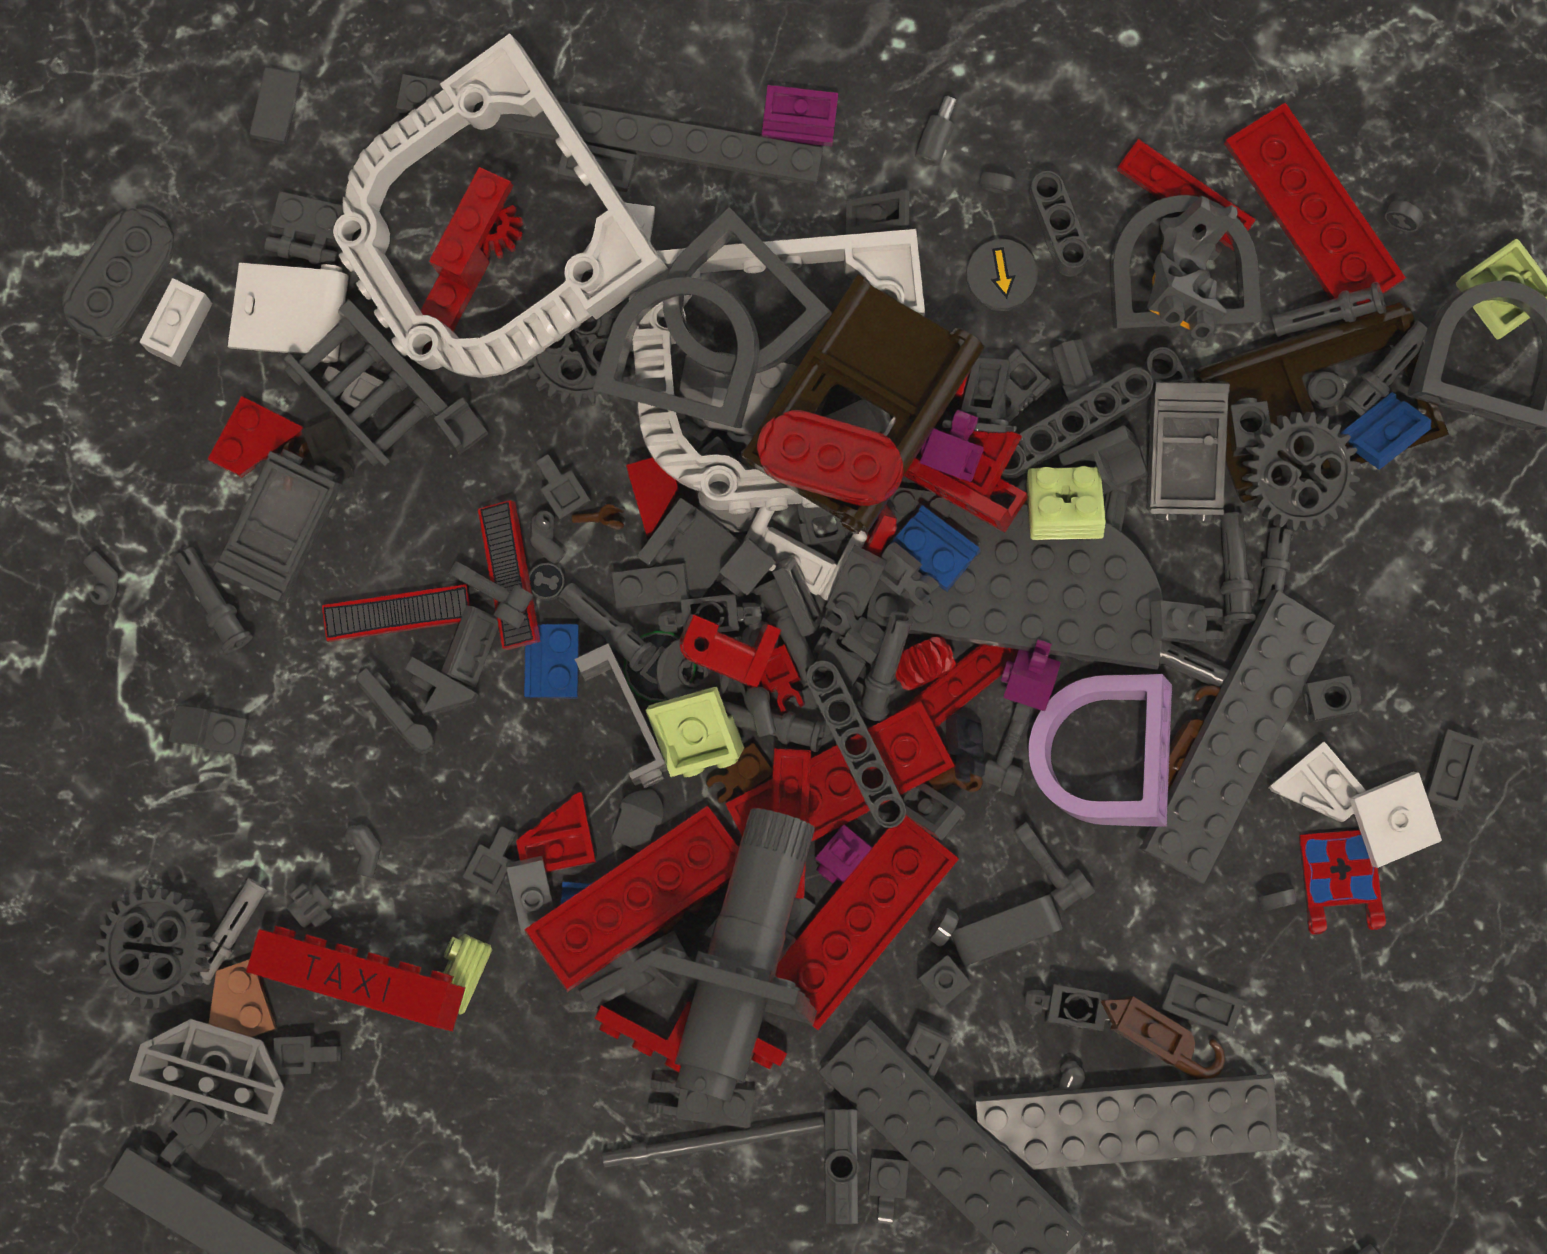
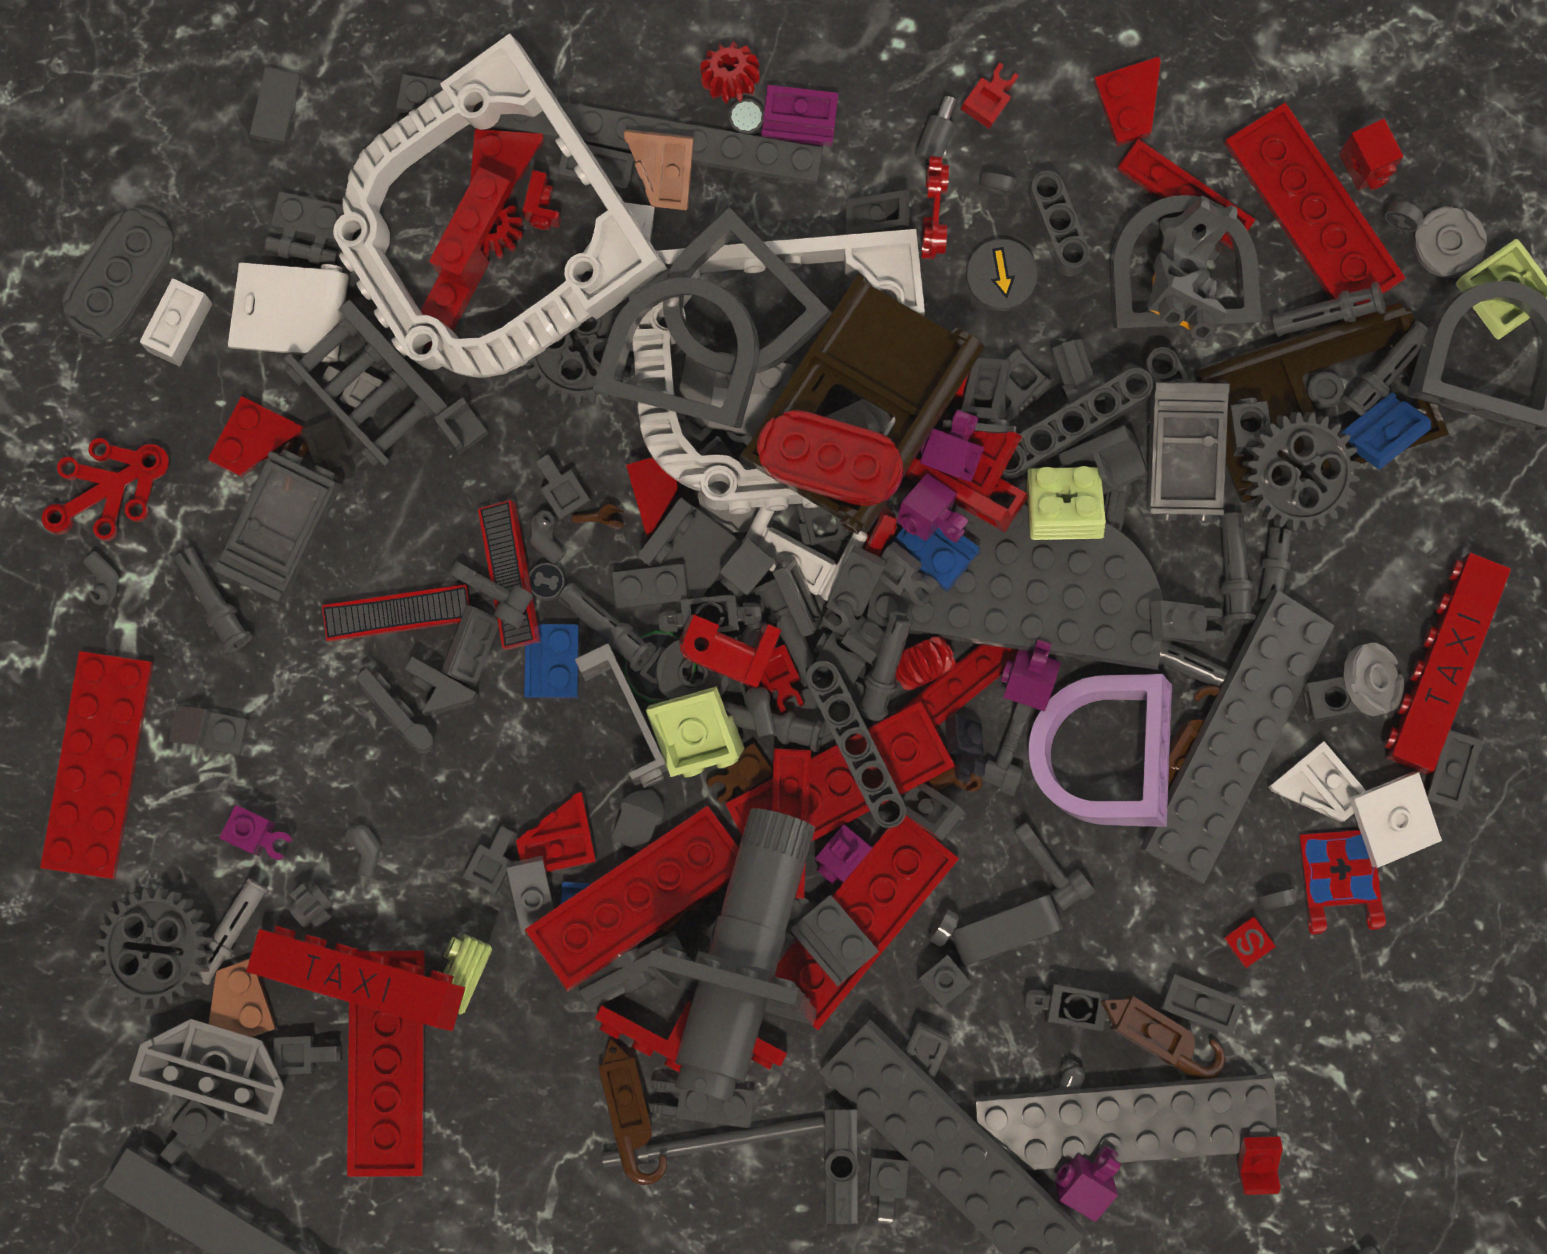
none -> red plate [40,651,154,880]
none -> red plant [41,438,169,541]
none -> magenta brick [219,805,294,861]
none -> red plate [347,950,425,1177]
none -> red wing [470,129,544,204]
none -> red bracket [523,170,561,230]
none -> reddish brown plate [598,1039,667,1185]
none -> nougat wing [624,130,694,210]
none -> red gear [700,41,761,104]
none -> light aqua tile [729,99,764,135]
none -> dark grey plate [789,894,879,987]
none -> magenta brick [896,474,969,543]
none -> red plant [921,156,949,259]
none -> red plate [961,63,1019,129]
none -> magenta brick [1055,1146,1121,1222]
none -> red wing [1093,57,1161,147]
none -> red tile [1223,917,1276,969]
none -> red bracket [1237,1136,1283,1195]
none -> red brick [1339,118,1404,191]
none -> light grey tile [1344,643,1404,716]
none -> red brick [1384,552,1511,775]
none -> light grey tile [1414,206,1487,278]

